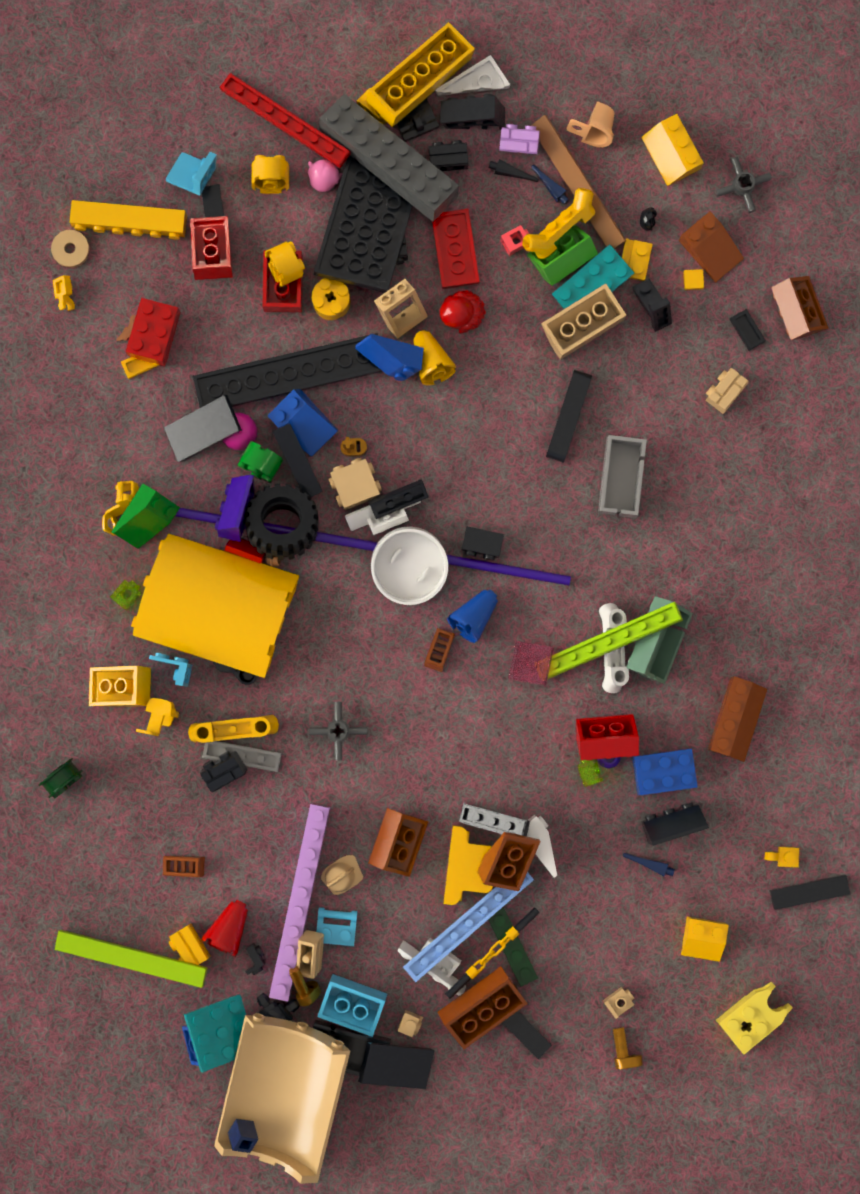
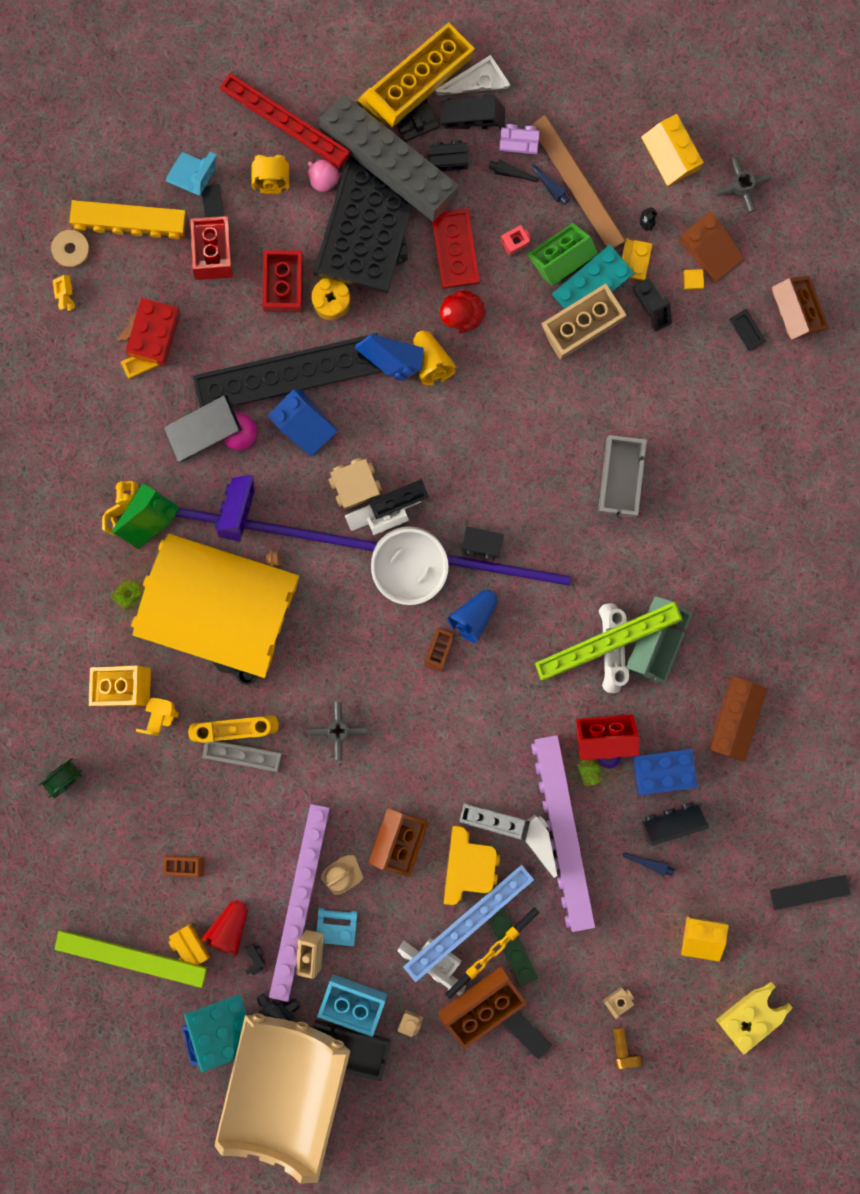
medium azure bracket [149,653,193,687] -> none
black brick [200,751,247,792] -> none
red tile [225,539,266,564] -> none
dark blue brick [228,1119,258,1153] -> none
green brick [237,441,283,483] -> none
black tyre [244,483,319,560] -> none
yellow brick [264,241,305,287] -> none
black tile [272,423,323,497] -> none
pearl gold piece [289,966,321,1007] -> none
pearl gold piece [340,437,367,457] -> none
black tile [358,1042,434,1089] -> none
tan window [374,279,428,339] -> none
dark orange slope [477,832,541,891] -> none
clear pink tile [508,641,554,686] -> none
yellow plate [522,188,595,259] -> none
black beam [546,370,592,463] -> none
light nougat container [567,101,615,148] -> none
tan brick [706,368,749,414] -> none
yellow plate [764,847,799,868] -> none
none -> lavender brick [531,735,595,932]

